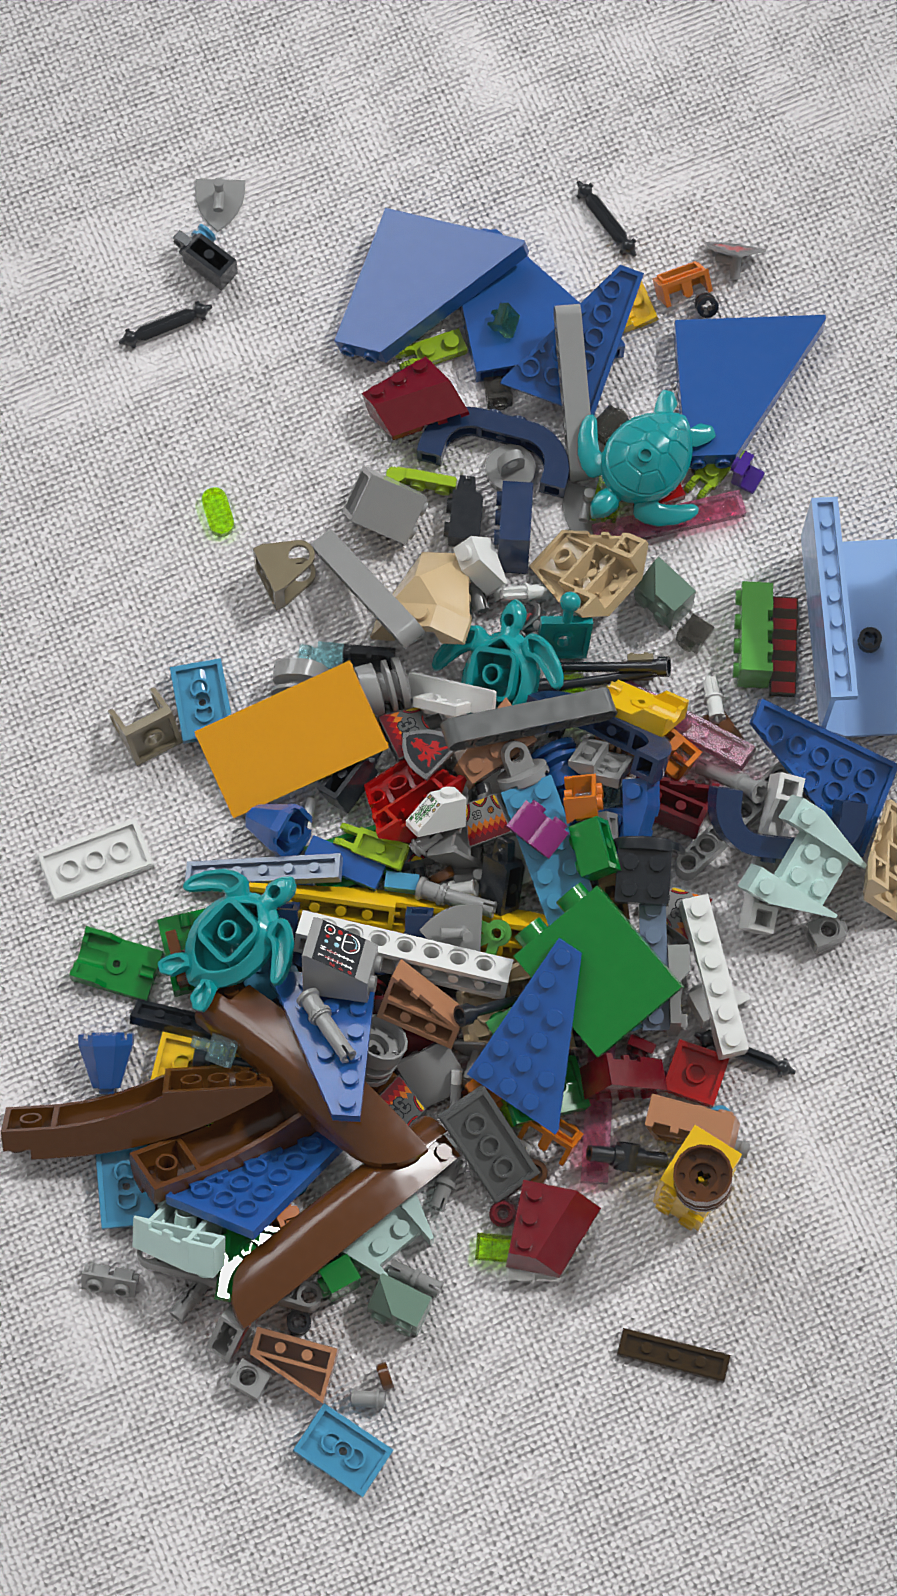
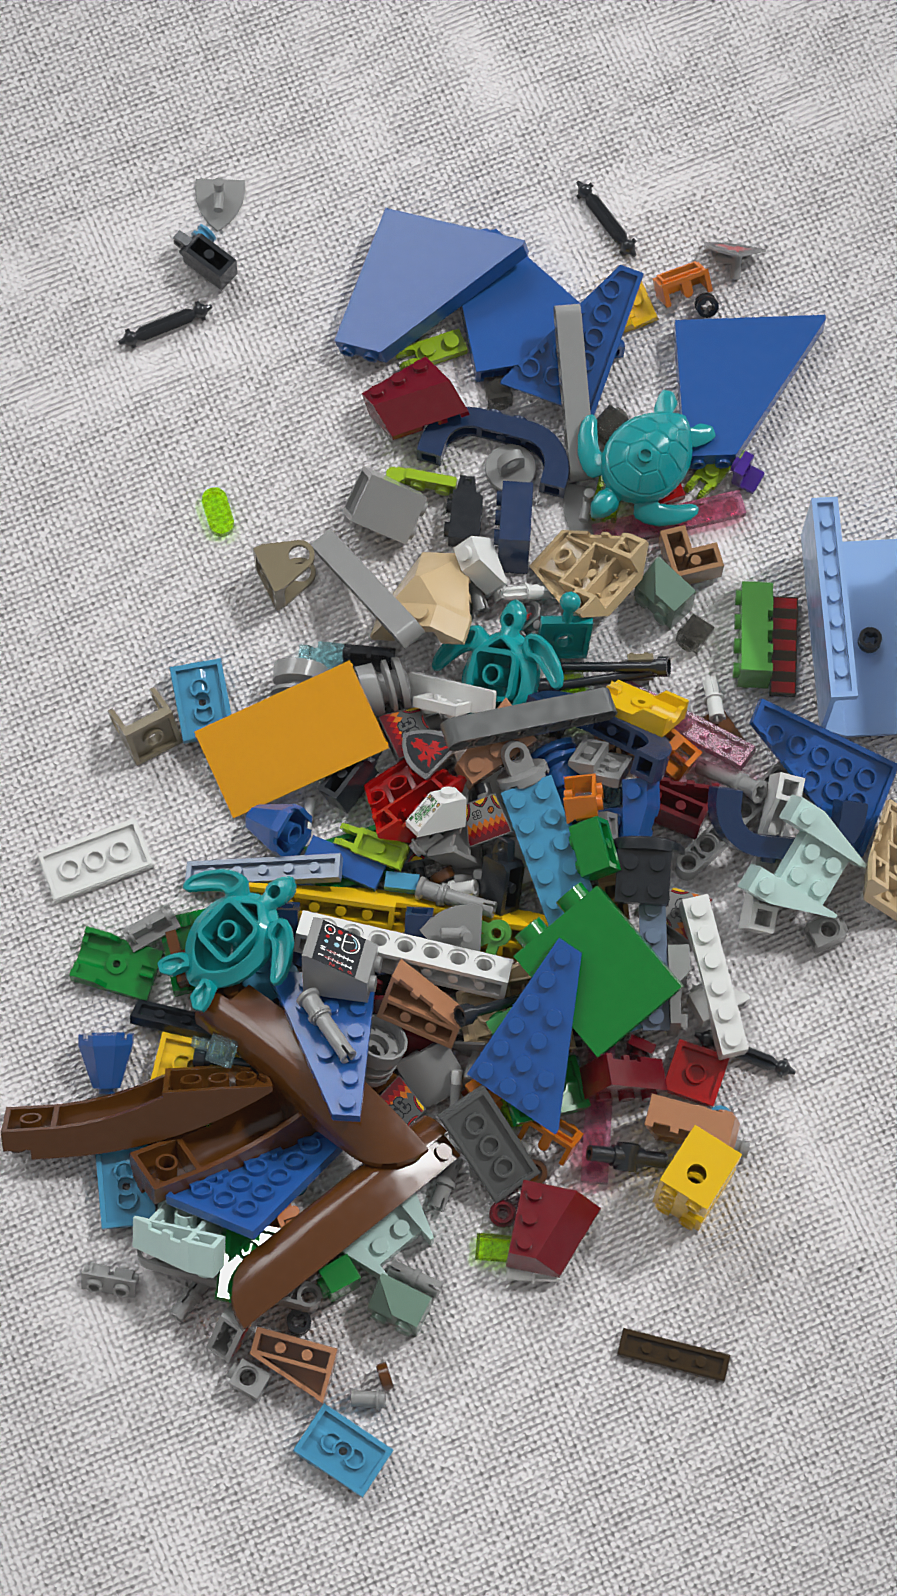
tile [487,303,520,338] -> none
magenta brick [506,800,569,860] -> none
reddish brown wheel [673,1144,733,1212] -> none
none -> light grey hinge [122,904,181,953]
none -> medium nougat brick [658,525,724,585]

